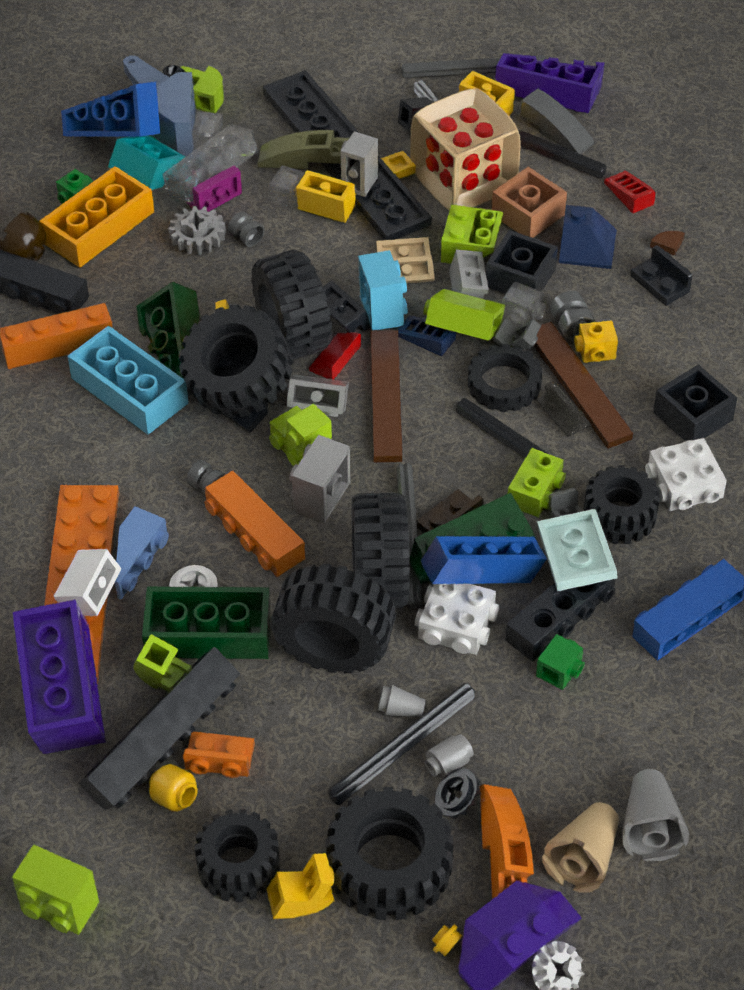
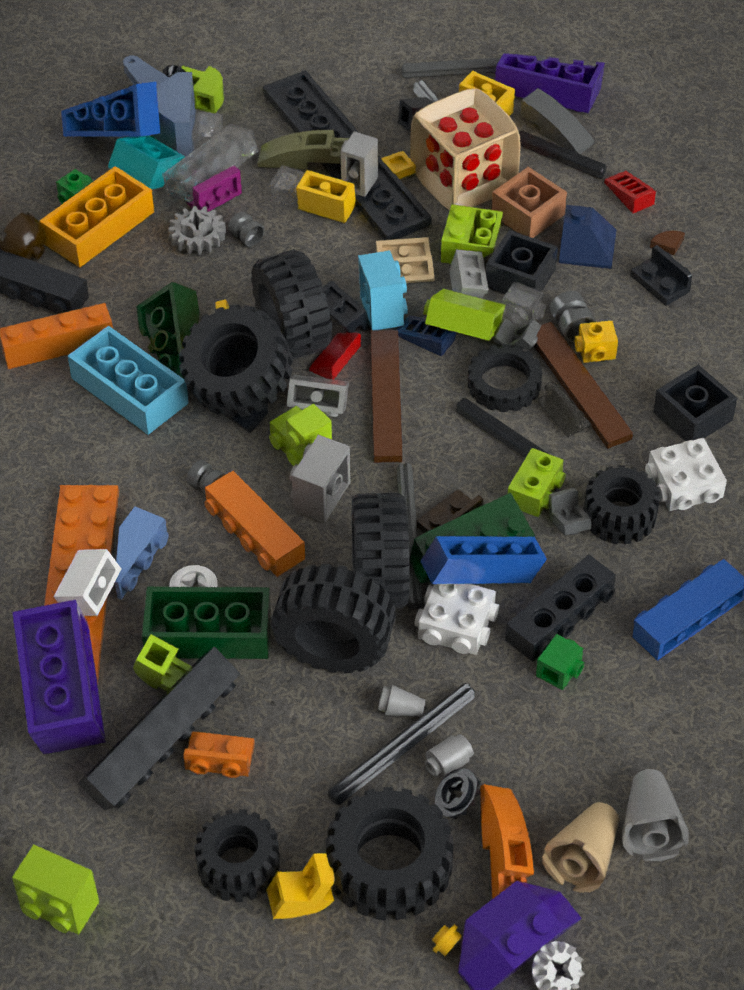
yellow head [149,764,198,812] -> none
light aqua plate [537,509,617,591] -> none

